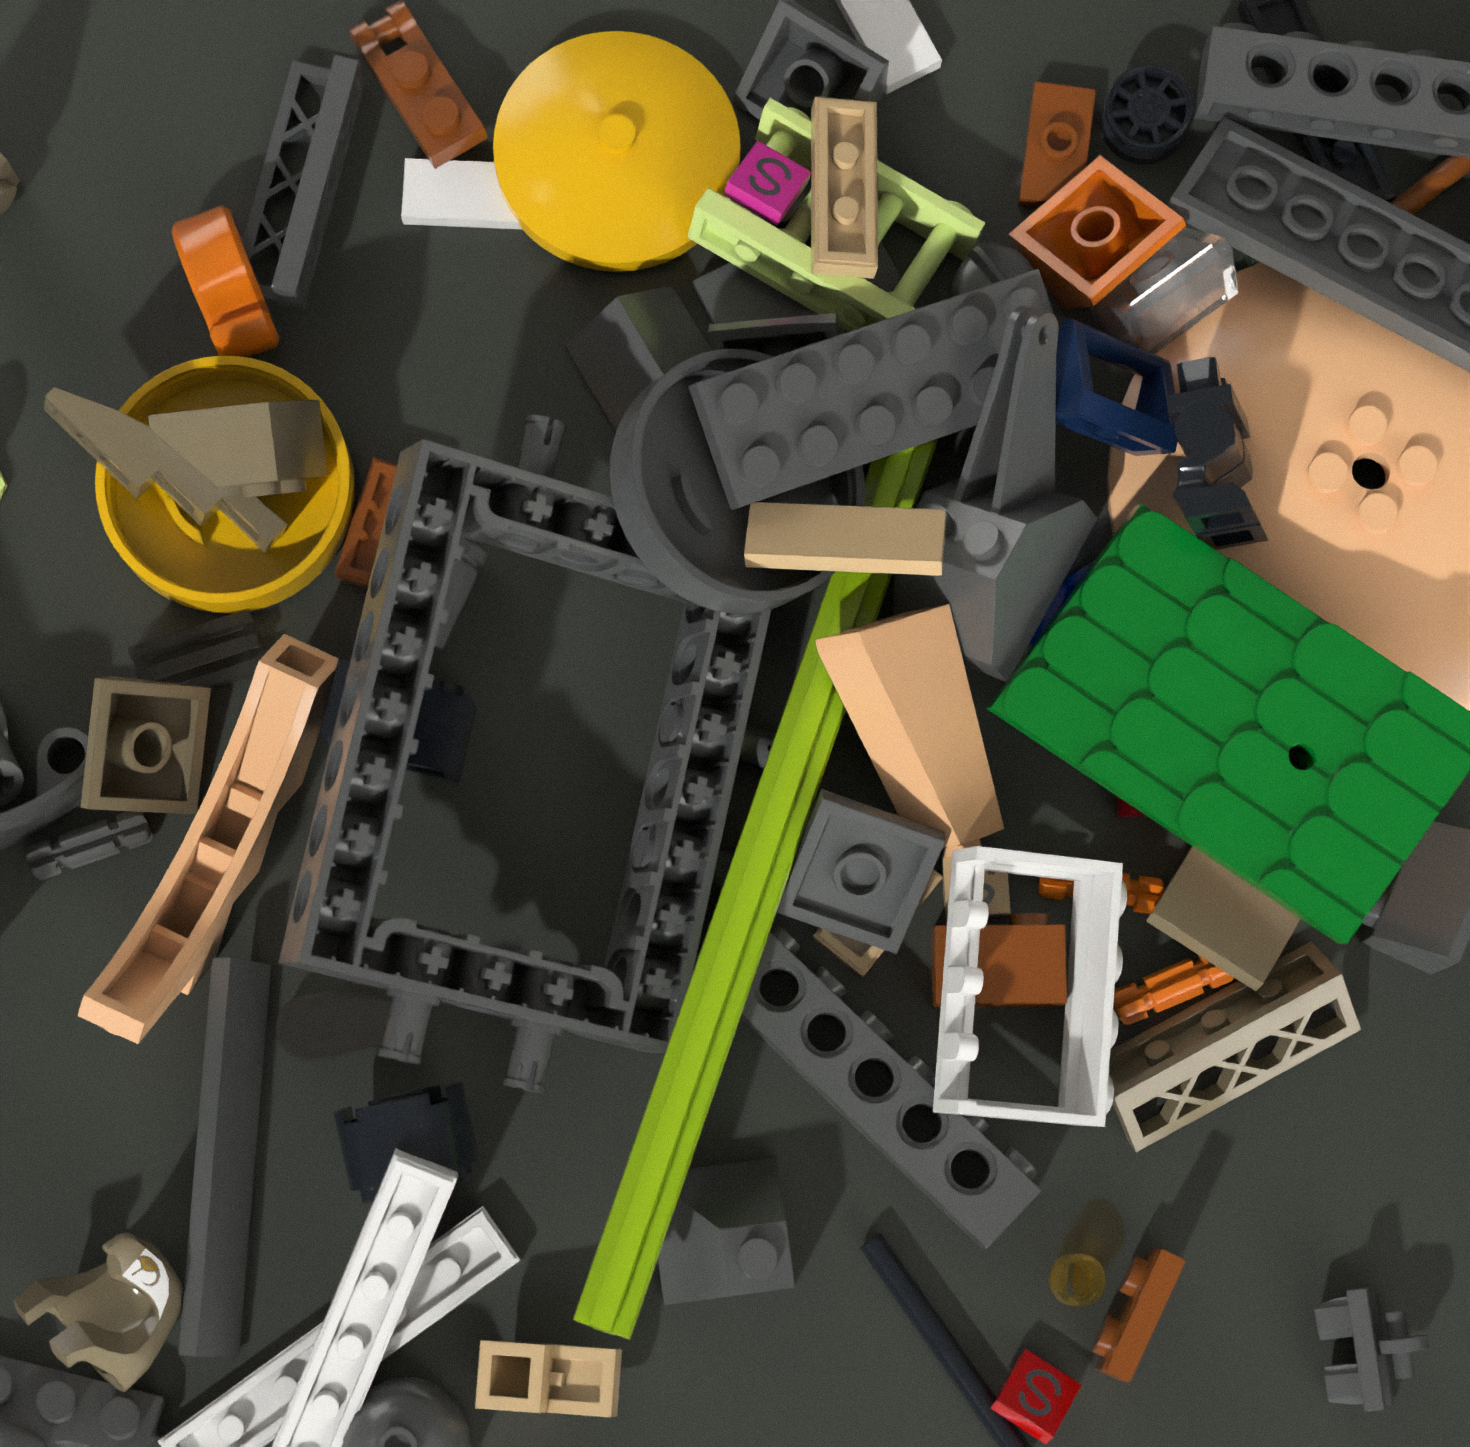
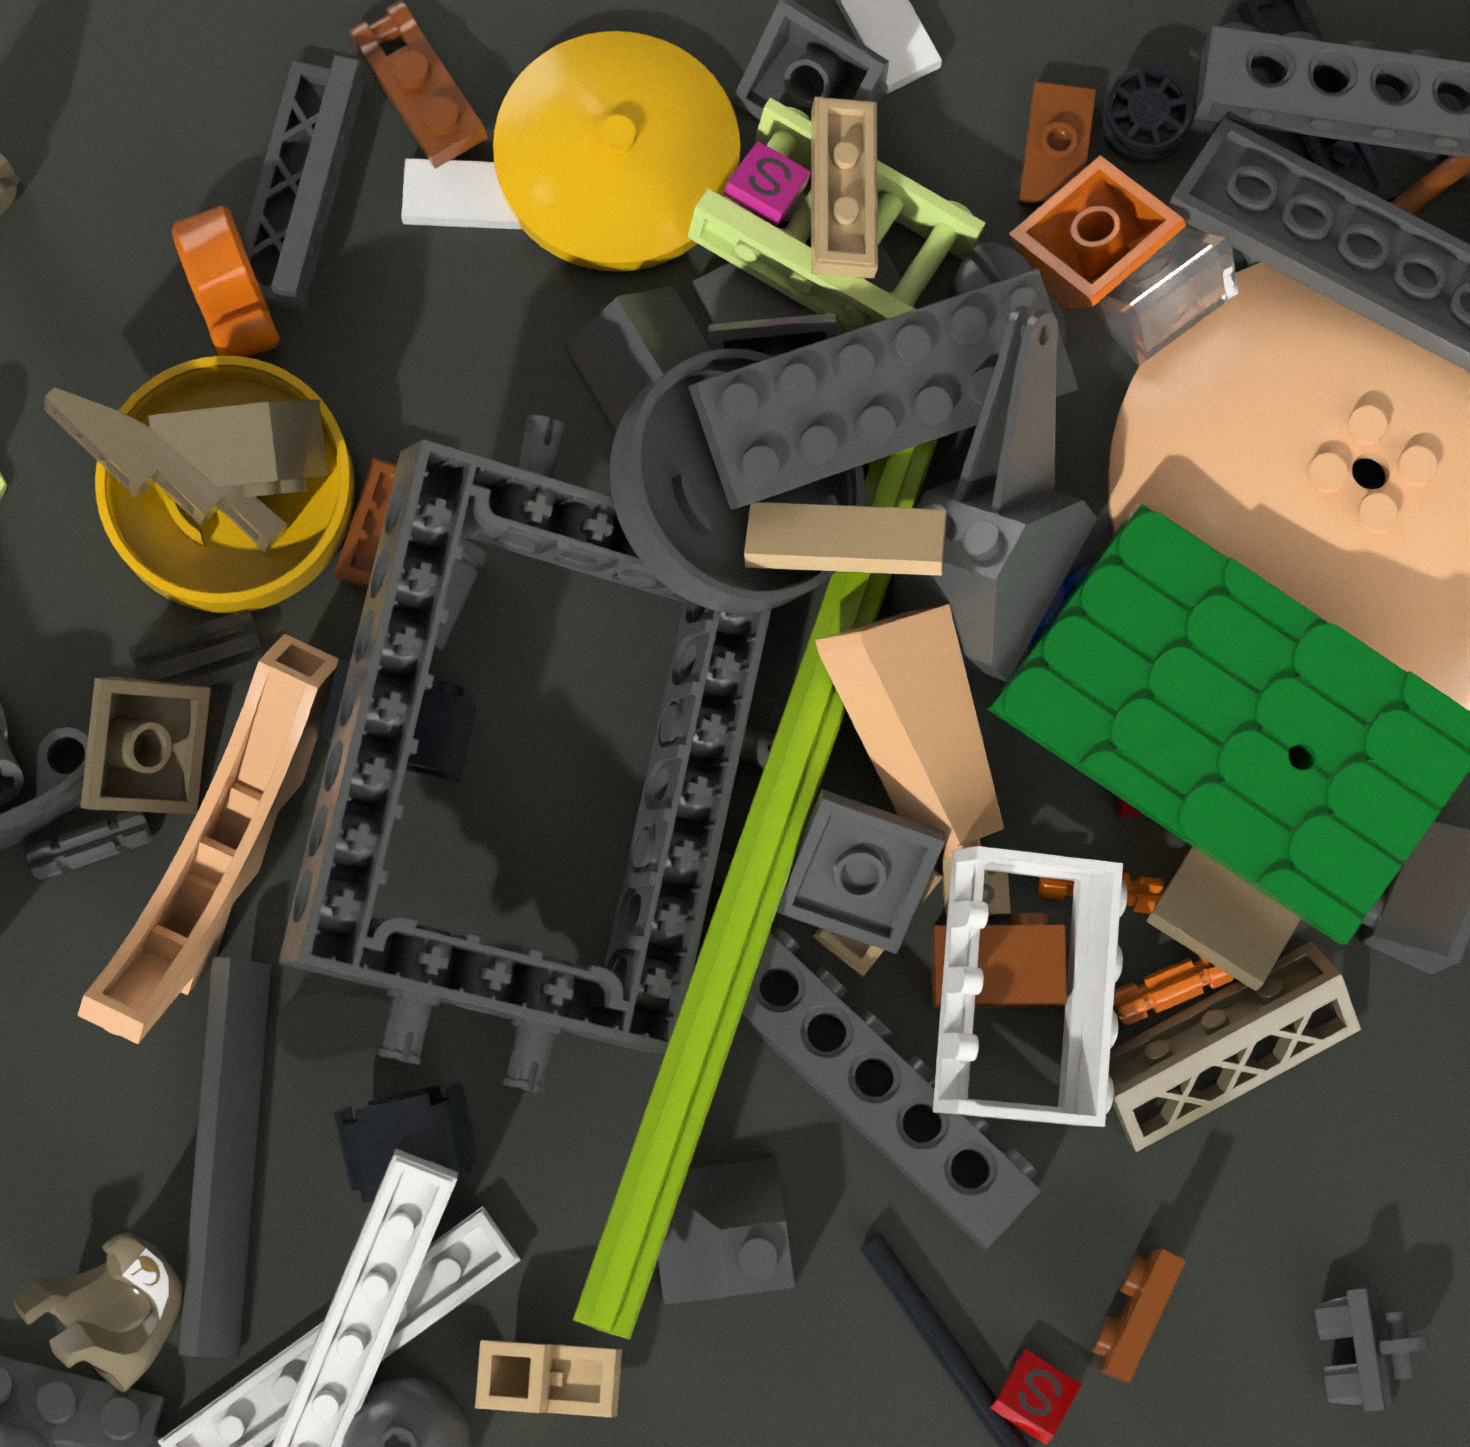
clear yellow hinge [1048,1253,1106,1307] -> none
dark blue tile [1056,318,1178,456] -> none
black hips [1166,357,1269,550] -> none

